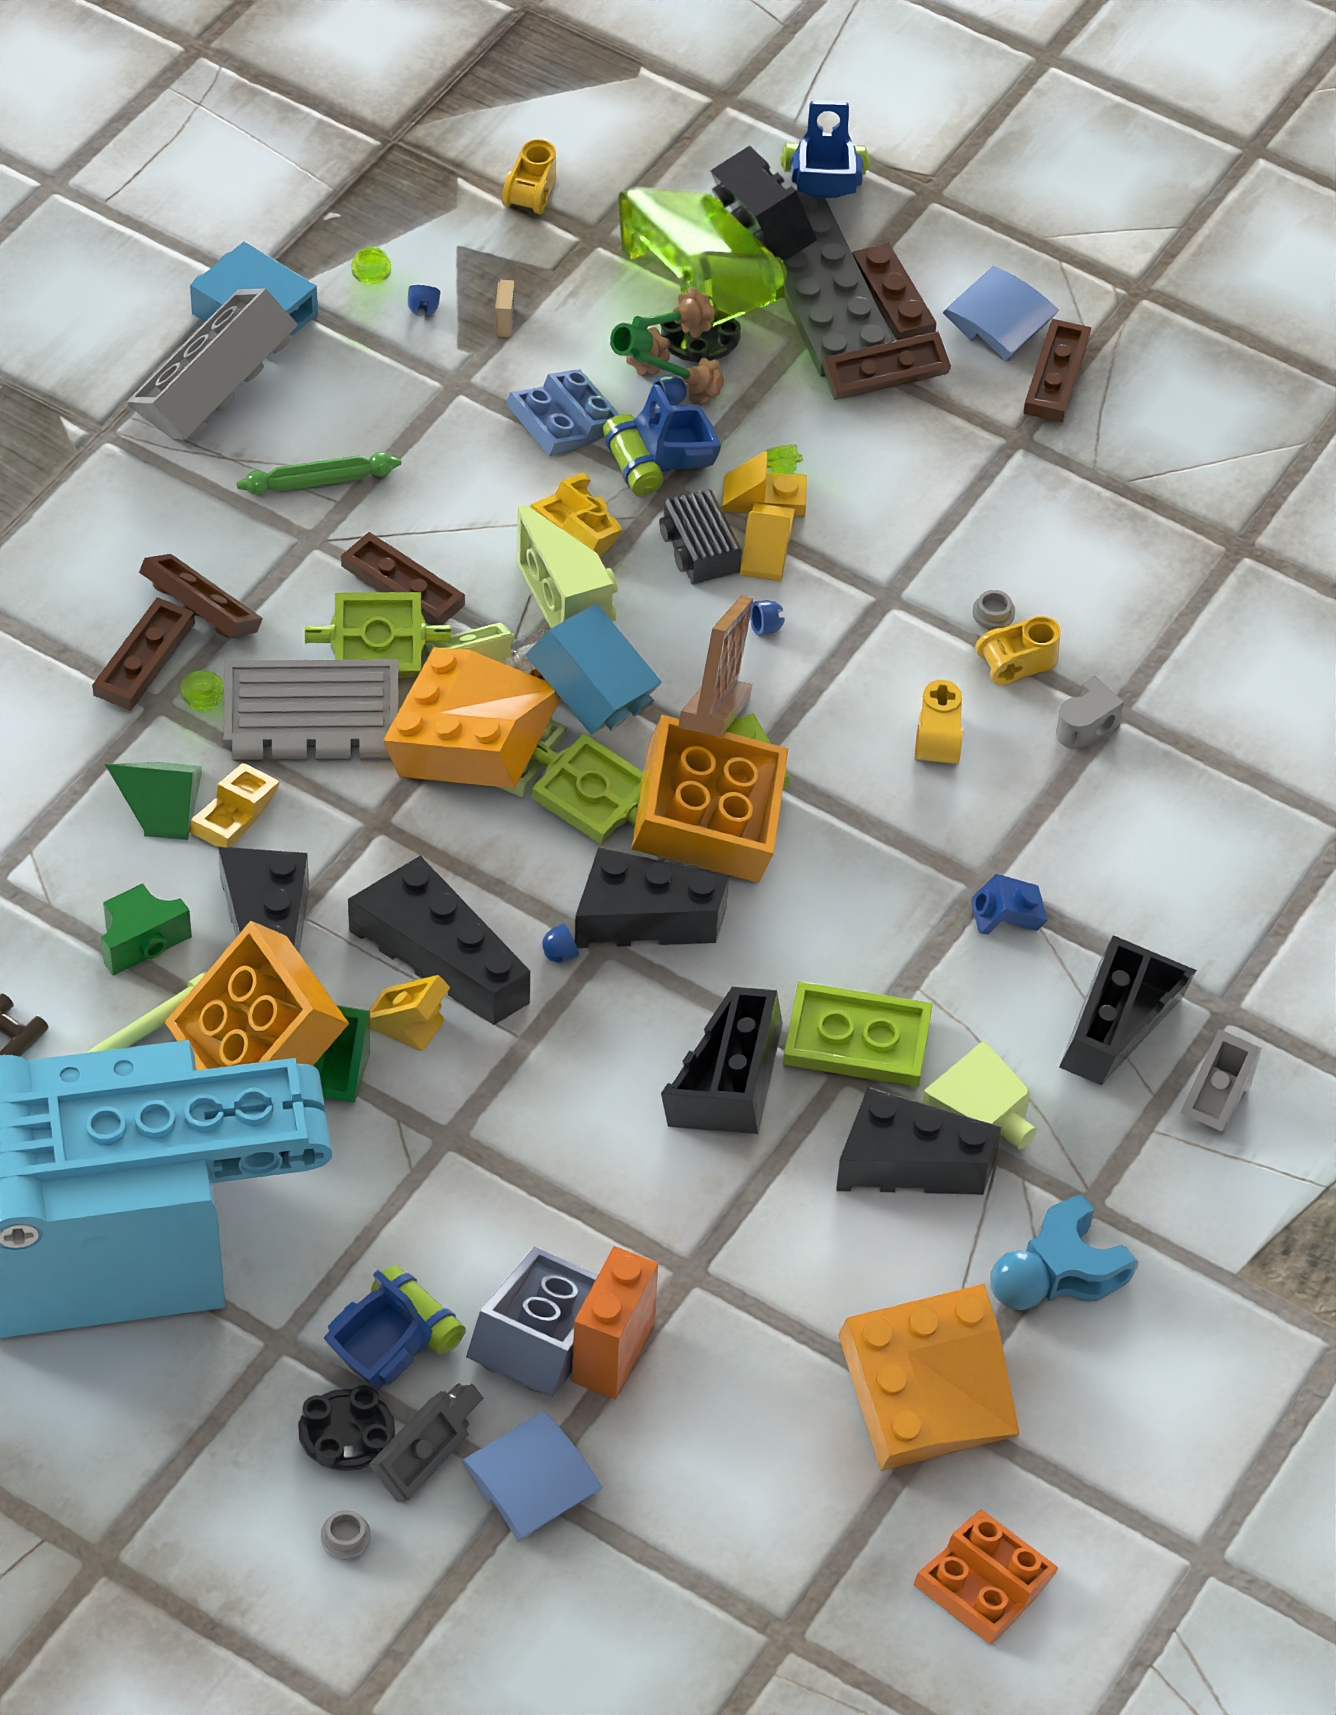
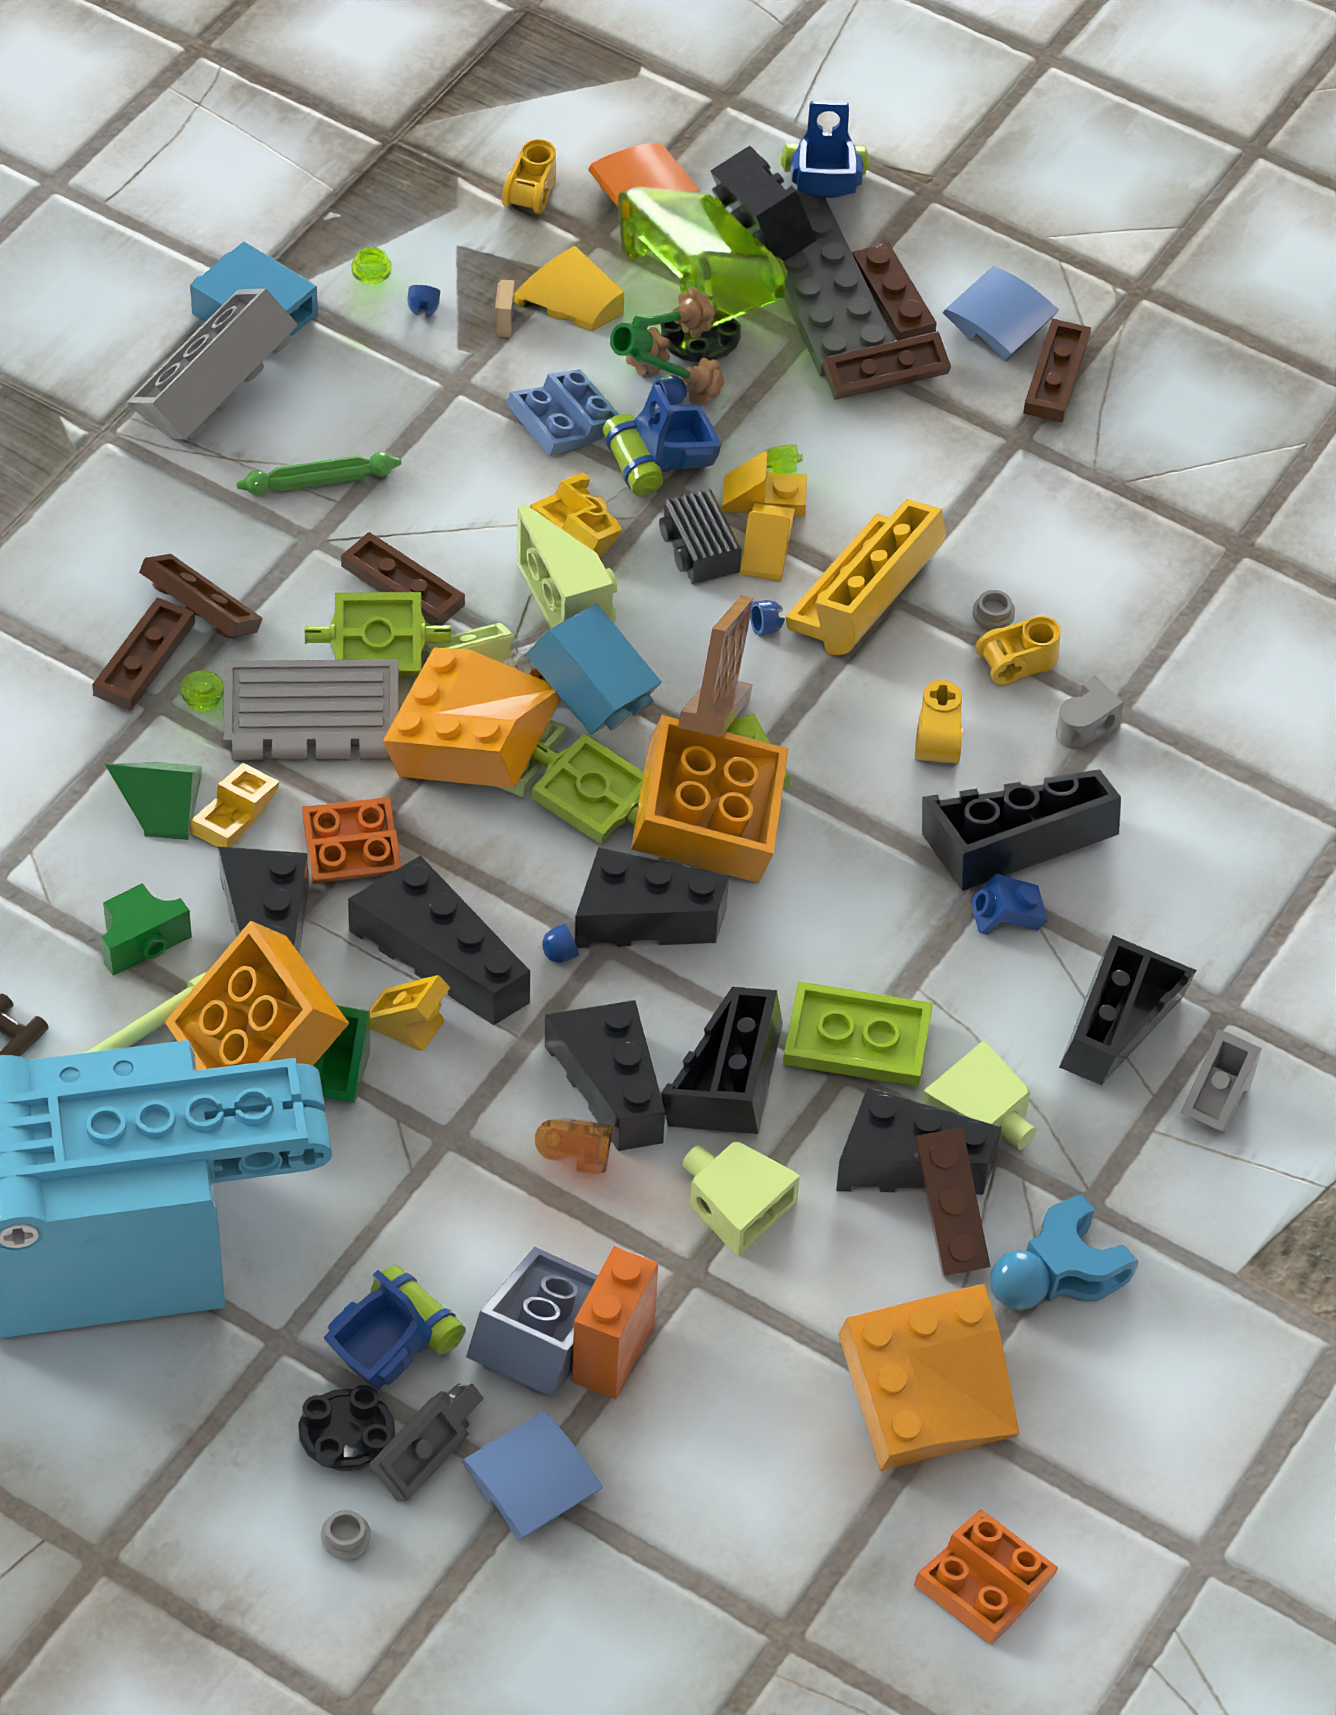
none -> orange slope [302,797,401,884]
none -> yellow slope [514,246,624,331]
none -> clear orange leg [535,1118,613,1174]
none -> black wedge [544,1000,665,1151]
none -> orange slope [588,143,700,219]
none -> yellowish green torso [682,1142,800,1256]
none -> yellow brick [785,498,946,655]
none -> reddish brown plate [915,1127,991,1276]
none -> black wedge [922,769,1121,891]

